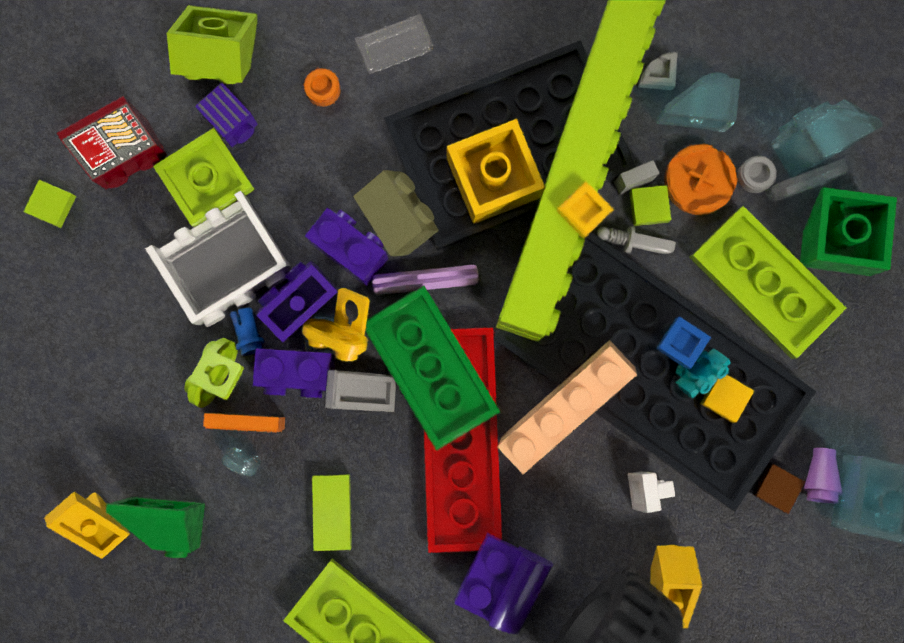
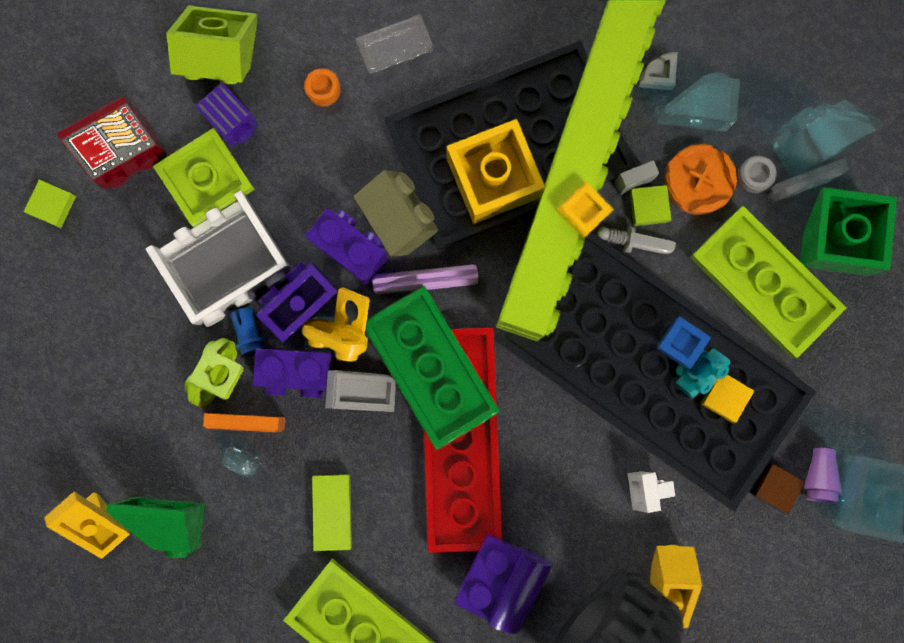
light nougat brick [497,340,637,474] -> none

